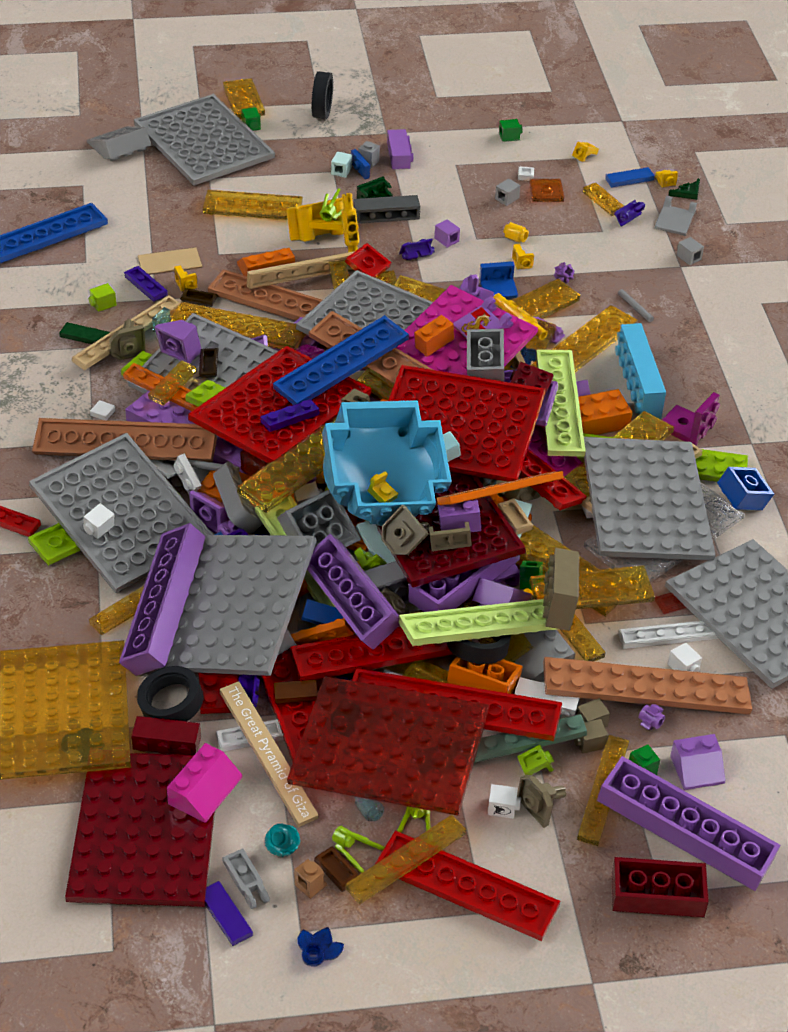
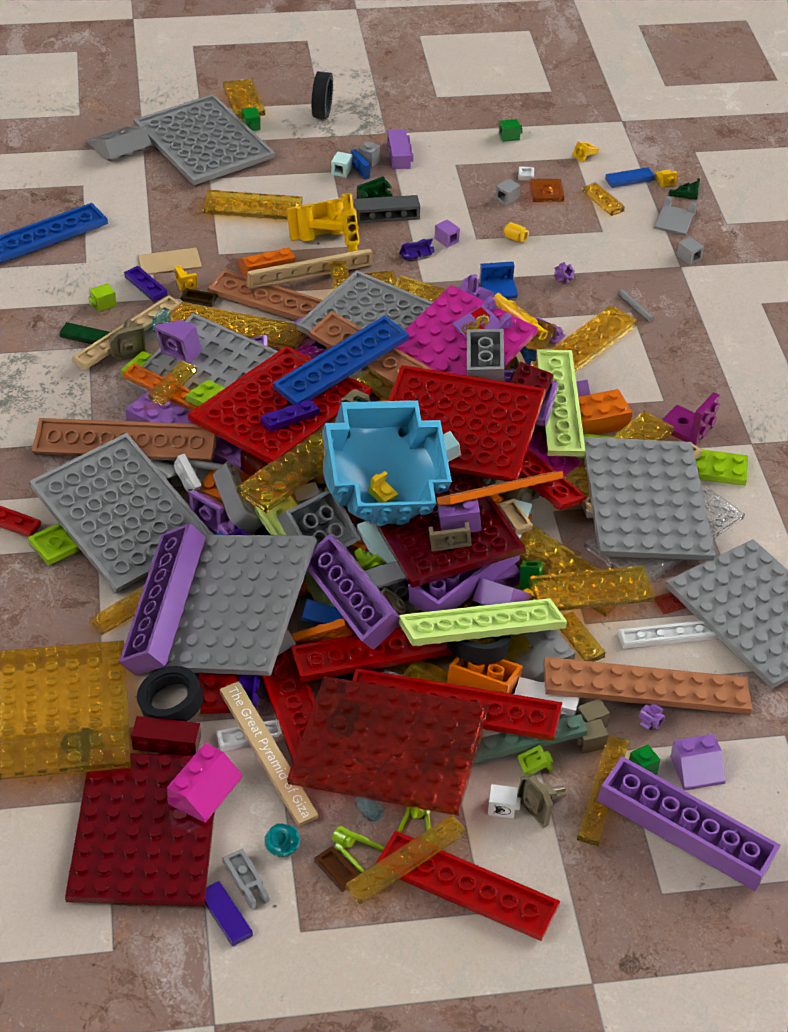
white brick [83,503,115,539] -> none
white tile [90,400,116,420] -> none
dark brown tile [199,348,219,378] -> none
reddish brown tile [274,680,318,704] -> none
medium nougat brick [294,859,327,899] -> none
clear blue plate [297,927,344,967] -> none
lime plant [319,188,342,222] -> none
red plate [345,243,392,278] -> none
dark tan piece [381,505,430,555] -> none
orange brick [414,314,454,357] -> none
yellow bracket [512,244,534,269] -> none
clear yellow plate [513,278,581,319] -> none
dark tan brick [543,548,579,631] -> none
dark red brick [611,857,709,918] -> none
dark purple hinge [614,200,645,227] -> none
medium azure brick [615,323,666,421] -> none
white brick [668,642,702,672] -> none
blue brick [717,467,774,510] -> none

